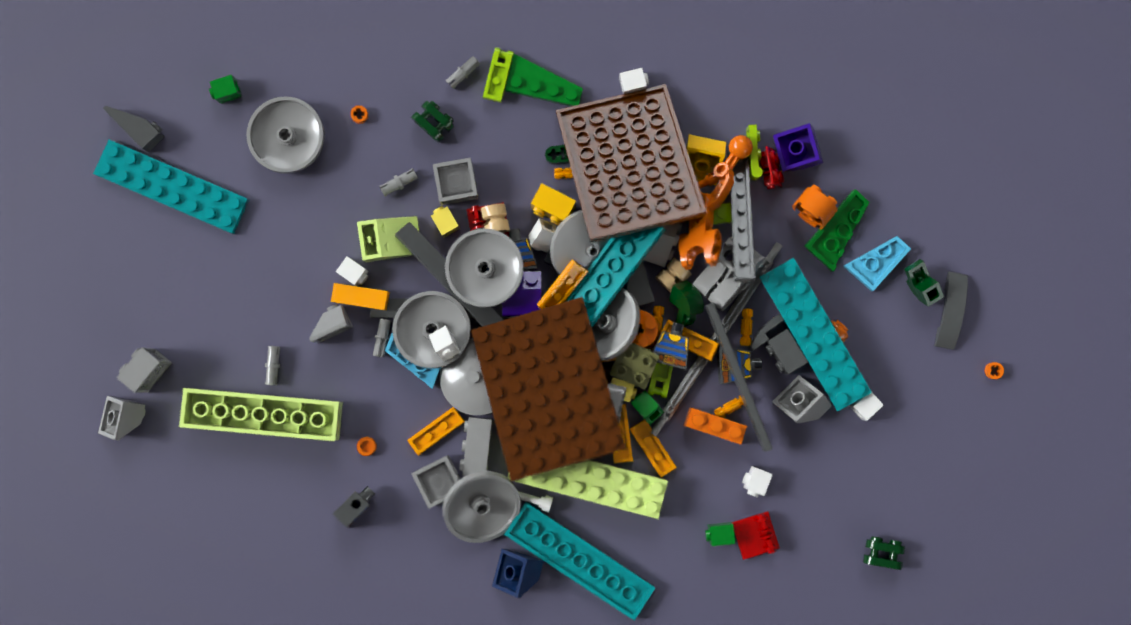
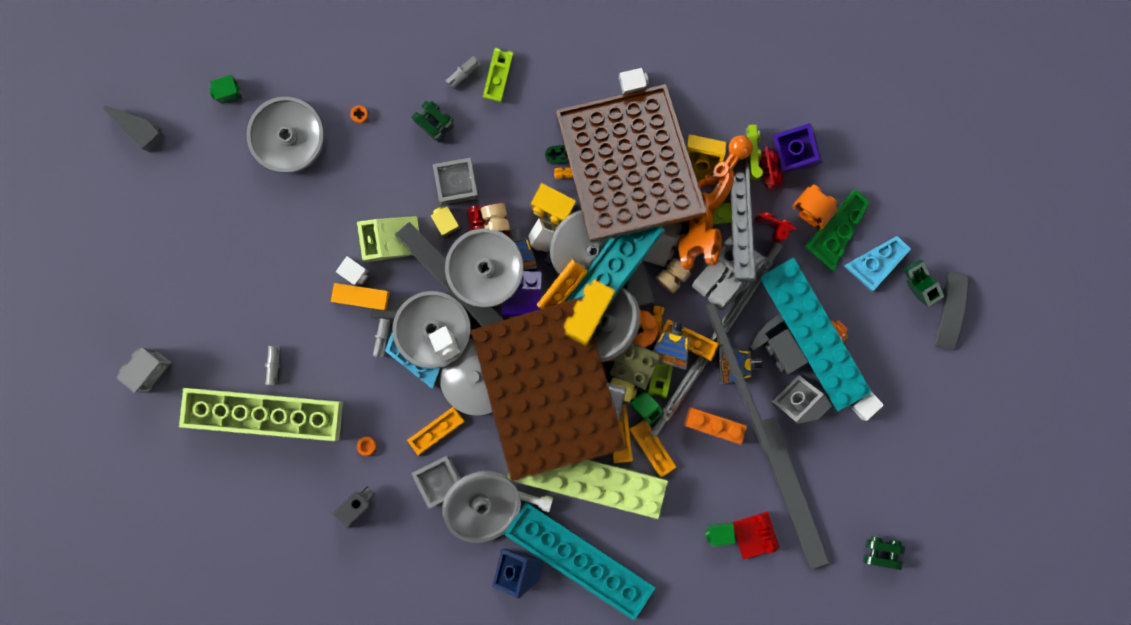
teal plate [93,140,249,234] -> none
light grey slope [98,396,145,441] -> none
light grey slope [309,304,353,343] -> none
light grey pin [379,168,418,197] -> none
light grey brick [459,417,493,476] -> none
green wing [505,53,583,106] -> none
dark green brick [669,280,704,327] -> none
light orange axle [714,395,744,418] -> none
light orange axle [740,308,753,346] -> none
white brick [742,466,773,497] -> none
orange bush [984,362,1004,379] -> none
none -> yellow brick [564,280,615,346]
none -> red hinge [754,212,796,243]
none -> dark grey tile [762,417,829,570]

